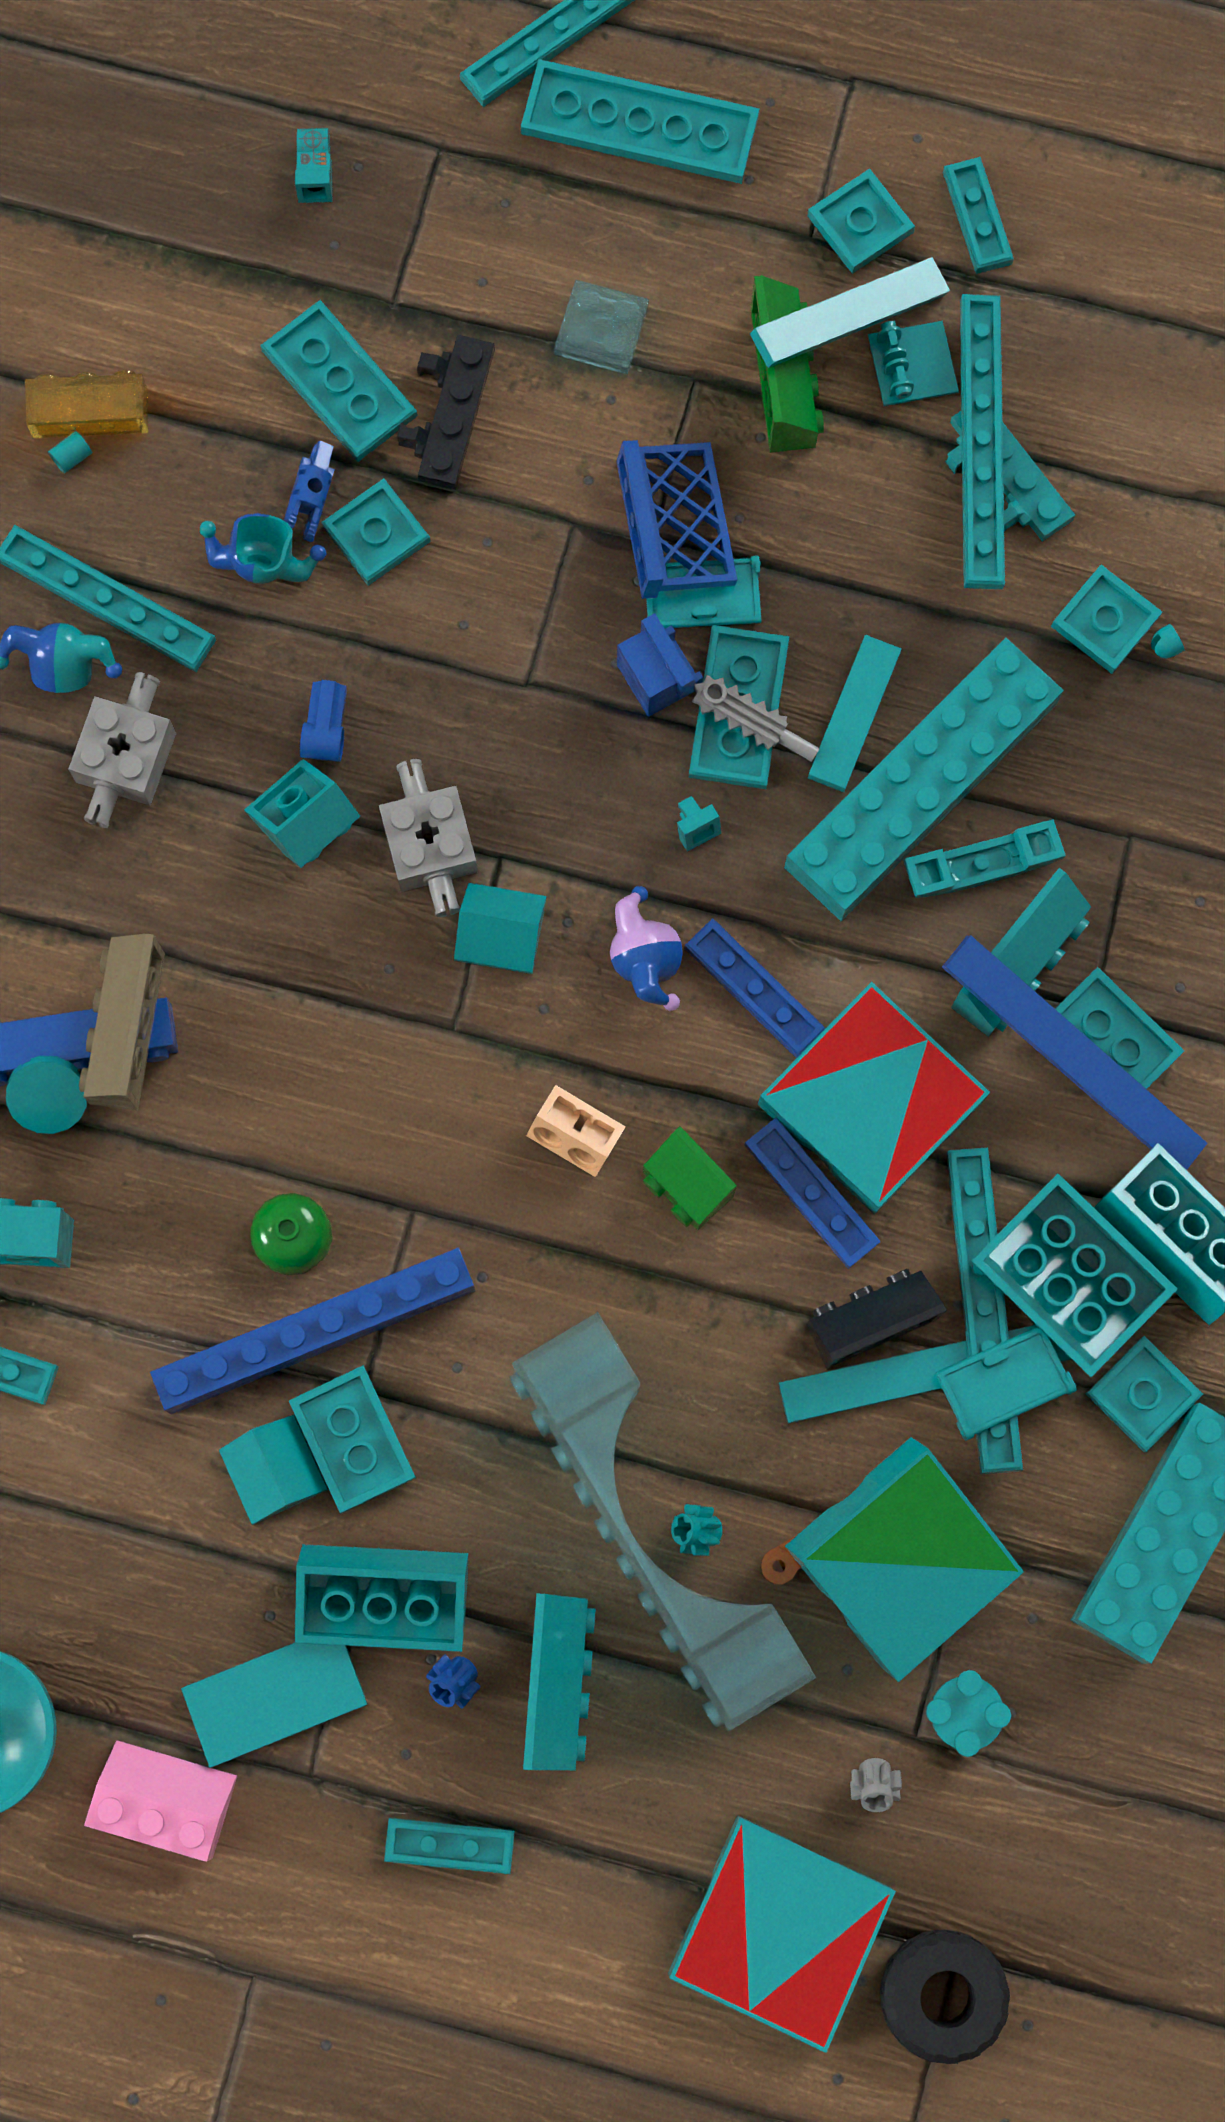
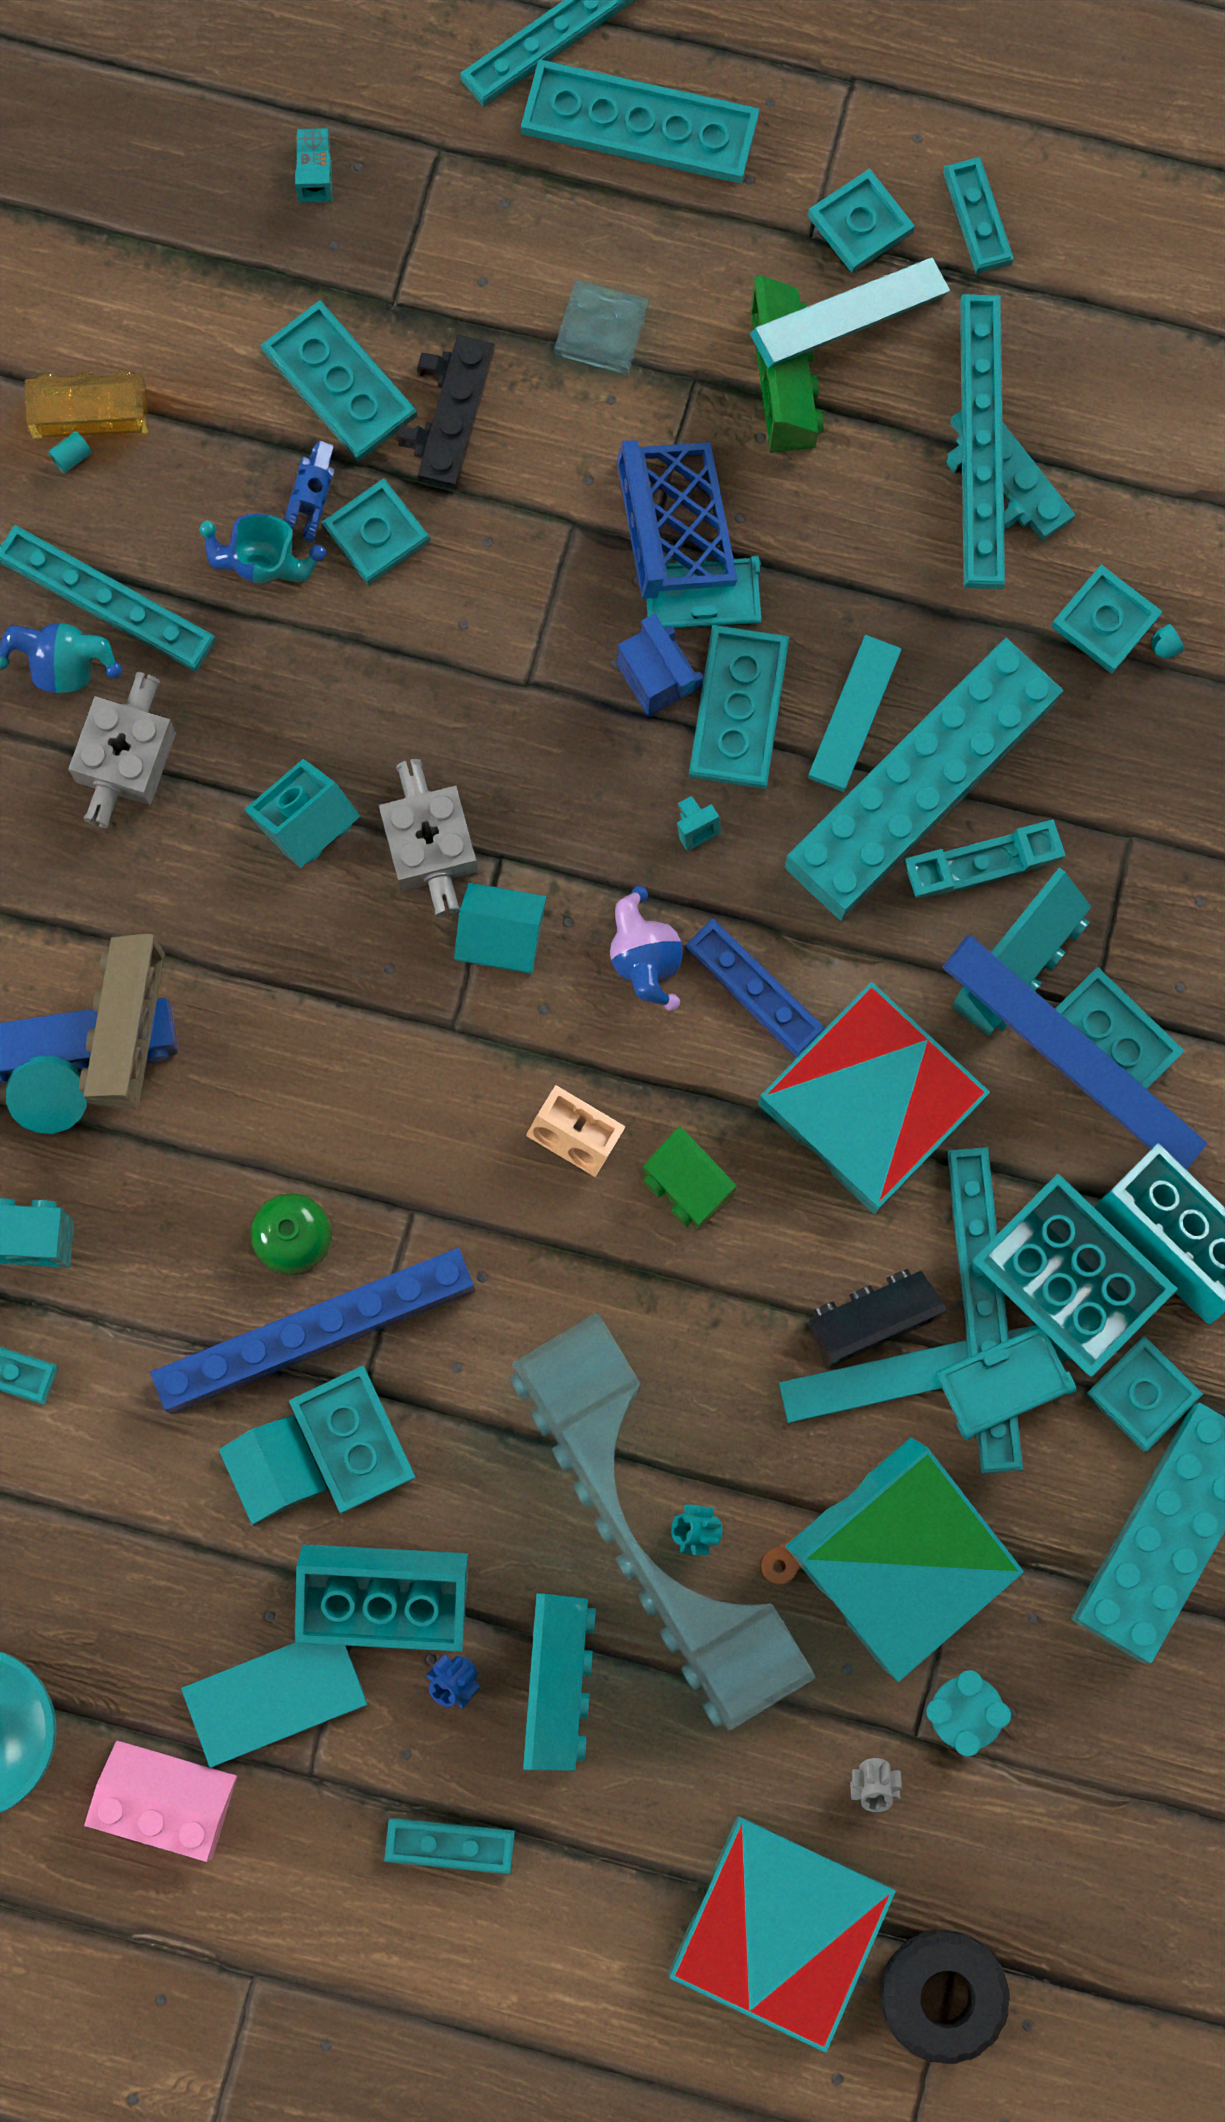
blue piece [300,680,347,762] -> none
light grey piece [692,675,819,762] -> none
blue plate [744,1118,881,1269] -> none
teal hinge [868,321,959,407] -> none

